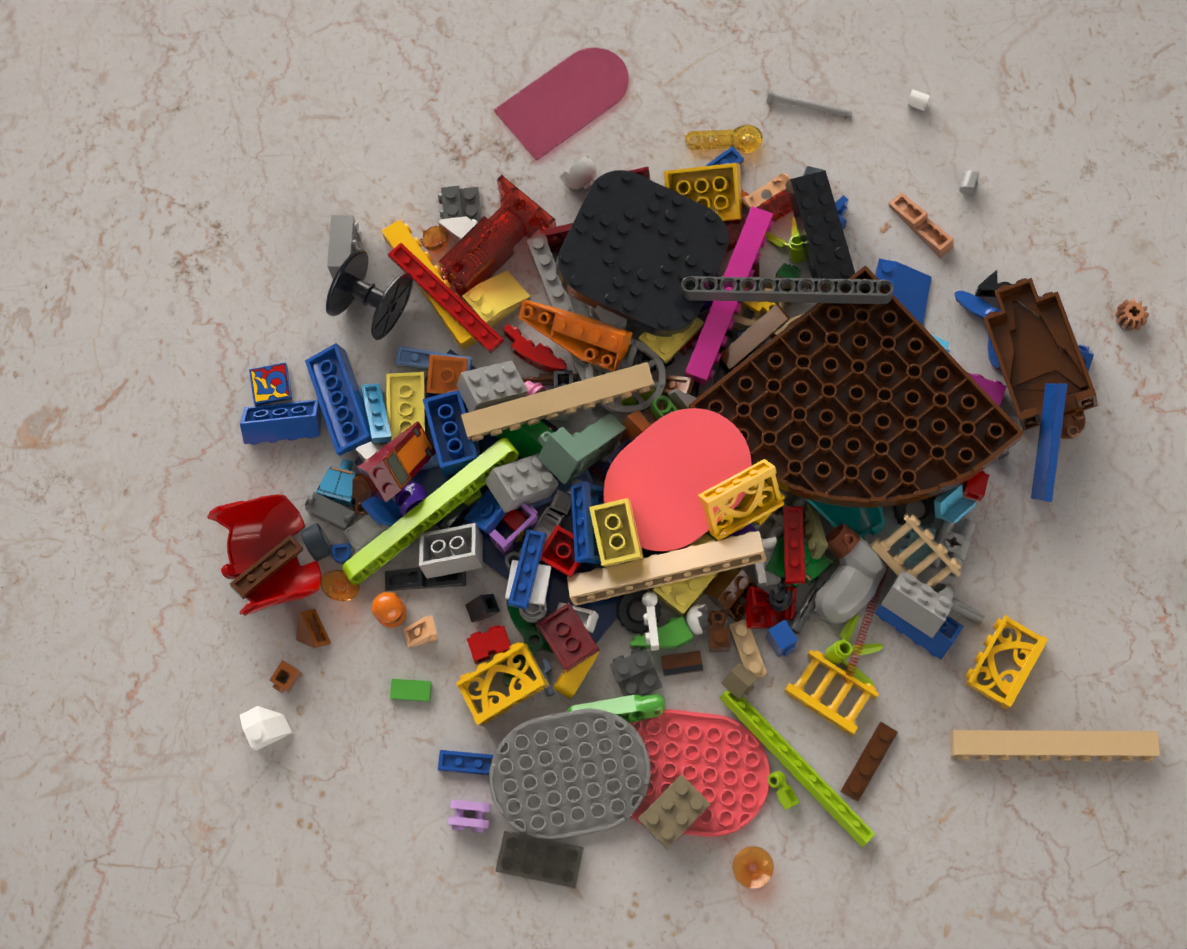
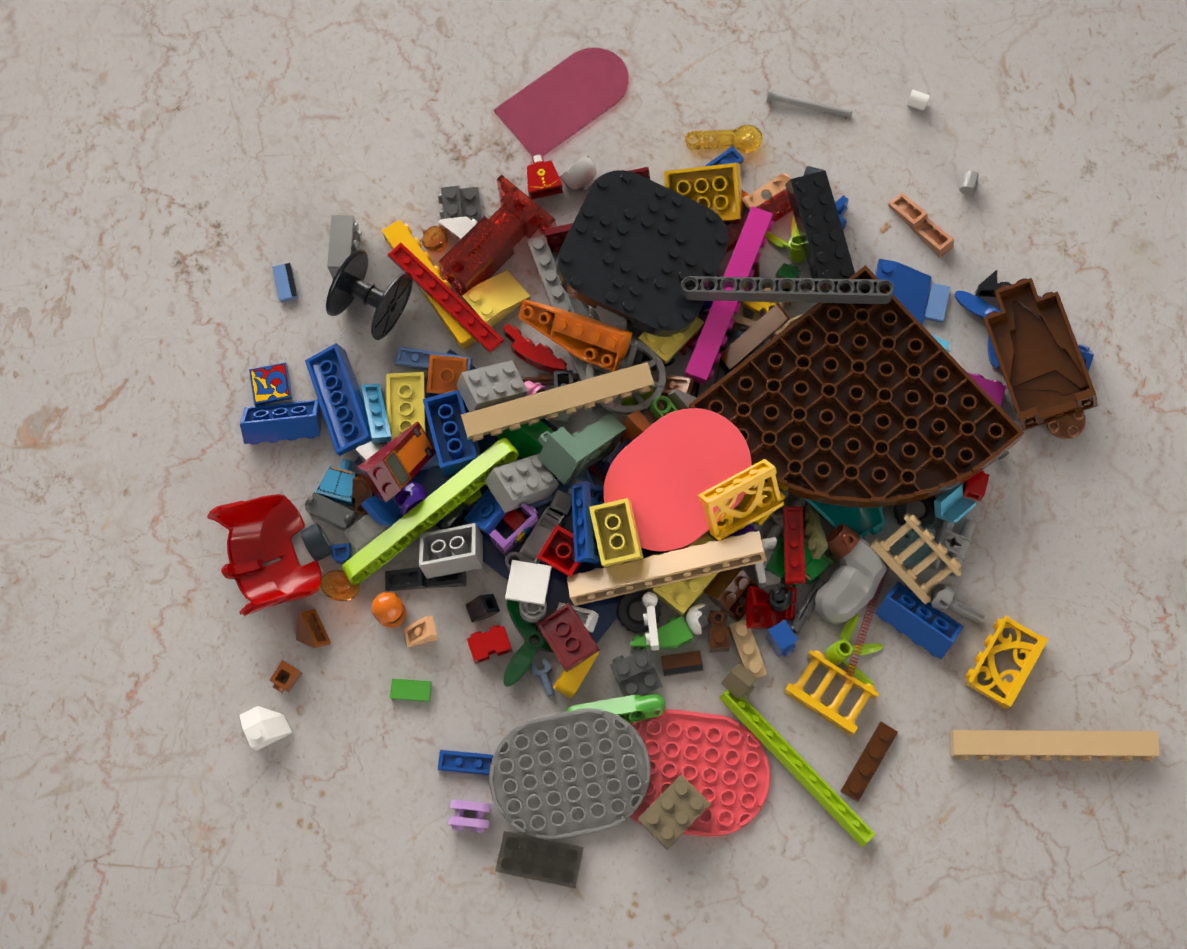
reddish brown plate [229,535,303,599] -> none
yellow fence [456,642,550,726] -> none
blue tile [508,529,546,610] -> none
clear orange dish [732,846,774,888] -> none
lime plate [768,771,800,810] -> none
light grey brick [881,571,953,638] -> none
blue arch [1031,383,1067,502] -> none
nougat gear [1115,298,1149,331] -> none
none -> medium blue tile [272,263,298,302]
none -> red torso [527,155,563,200]
none -> medium blue tile [924,283,951,323]

